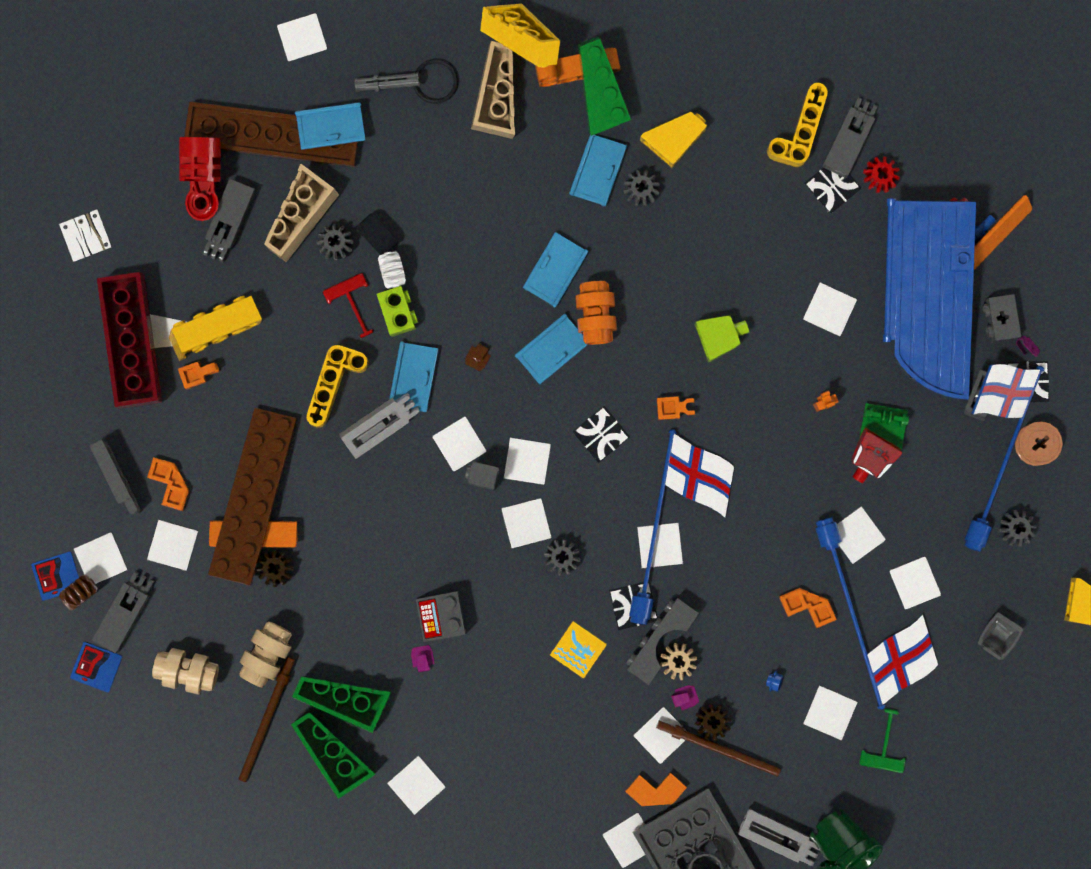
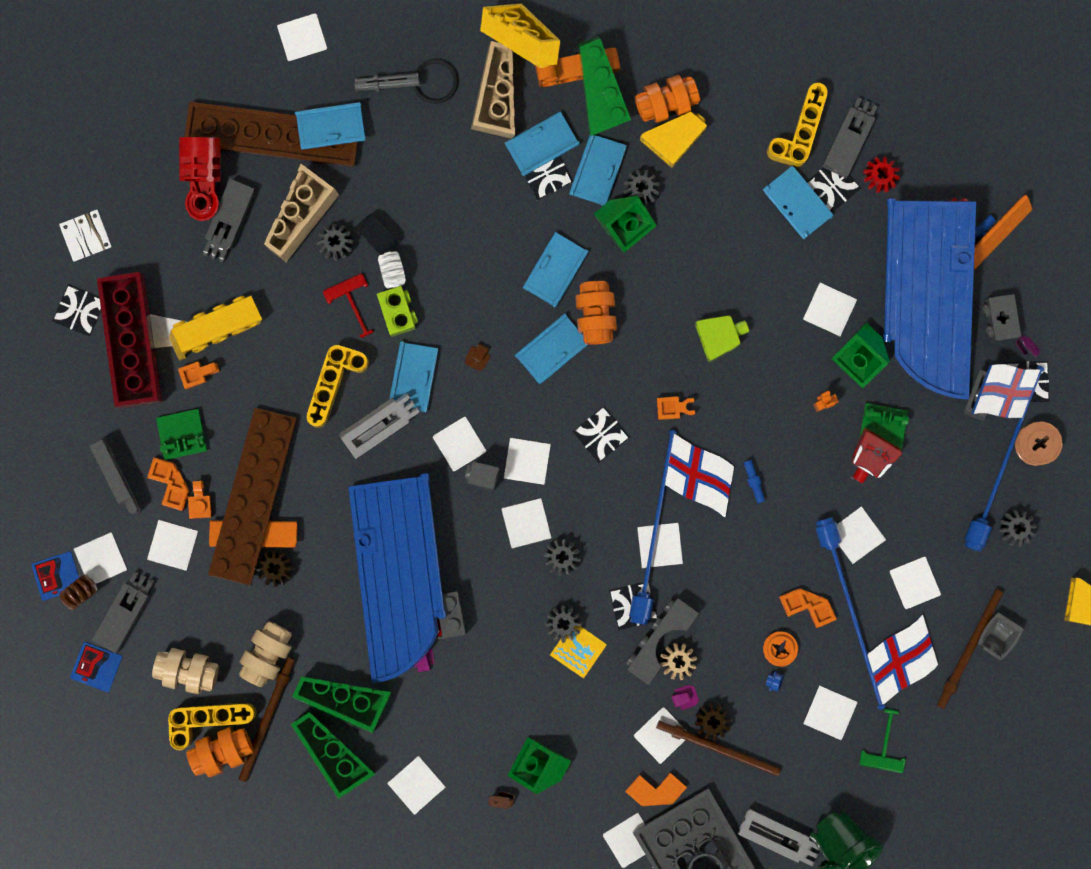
none -> sticker [52,284,101,337]
none -> green hinge [156,409,207,460]
none -> yellow beam [168,703,257,750]
none -> orange piece [186,727,254,778]
none -> orange plate [188,481,212,519]
none -> blue door [348,473,447,684]
none -> reddish brown piece [488,791,515,809]
none -> dark azure door [504,112,580,177]
none -> green slope [507,737,571,794]
none -> sticker [525,156,573,200]
none -> dark grey gear [545,605,582,643]
none -> green slope [594,196,657,253]
none -> orange piece [635,75,700,123]
none -> blue bar [744,460,766,504]
none -> dark azure door [763,165,833,240]
none -> orange gear [763,631,798,667]
none -> green slope [831,323,890,389]
none -> reddish brown bar [937,589,1003,709]

